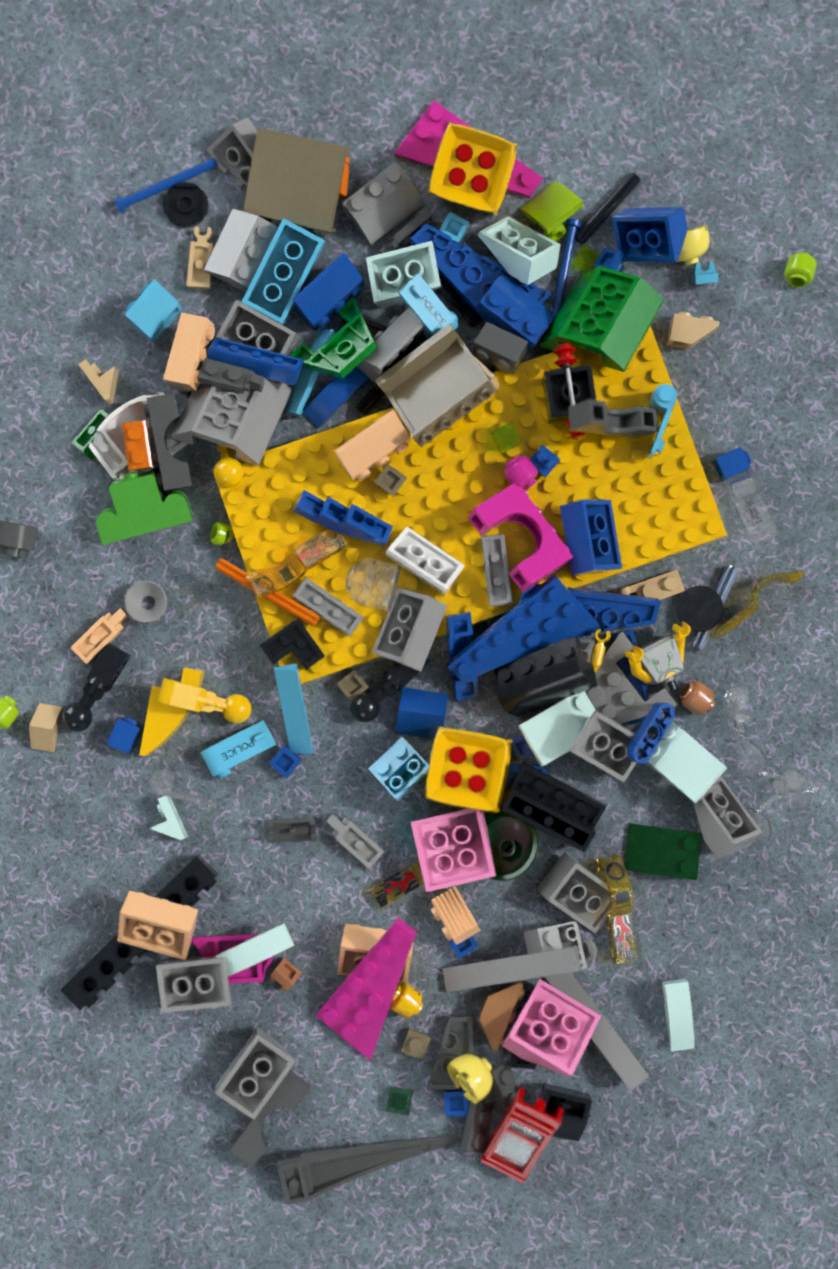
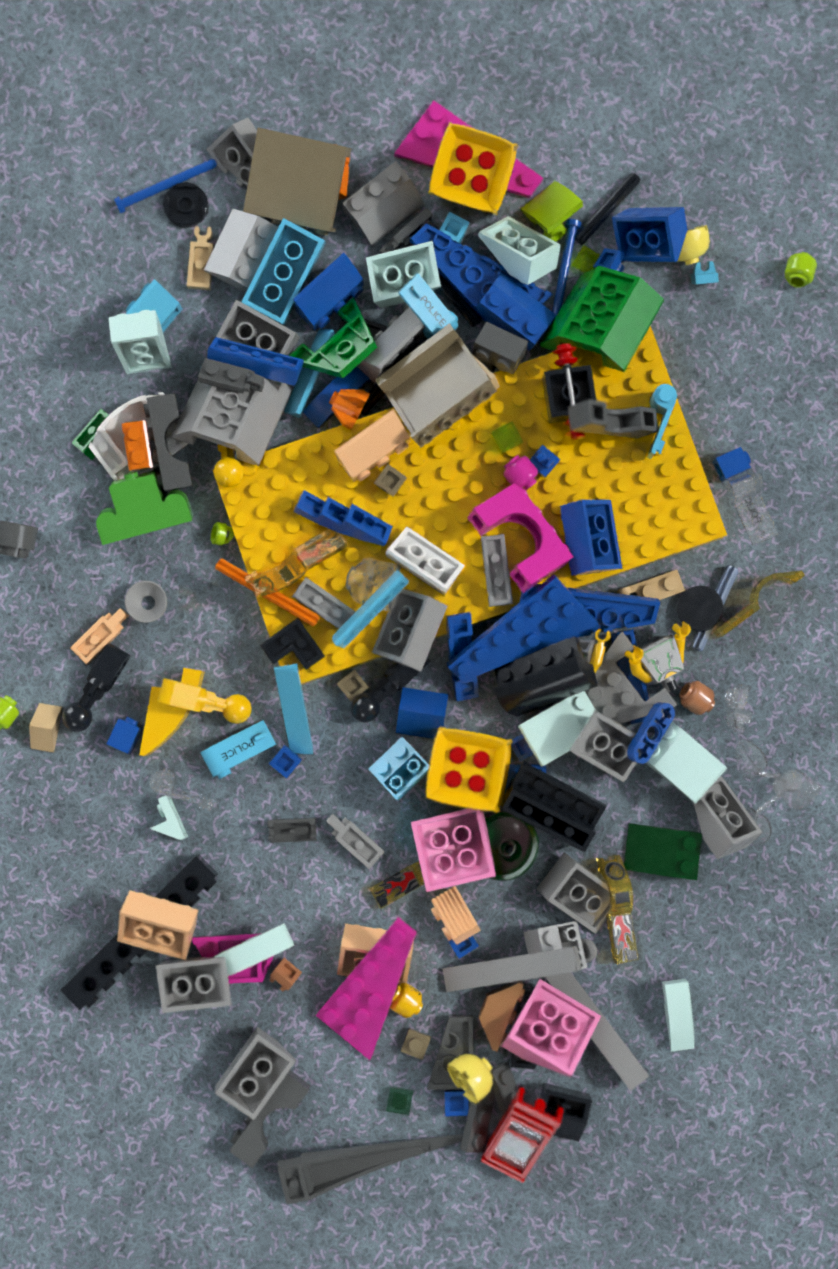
tan slope [78,359,119,405] -> none
light nougat slope [163,312,215,393] -> none
tan slope [666,312,720,350] -> none
none -> light aqua slope [109,310,171,374]
none -> orange brick [329,389,370,430]
none -> medium azure slope [332,570,409,648]

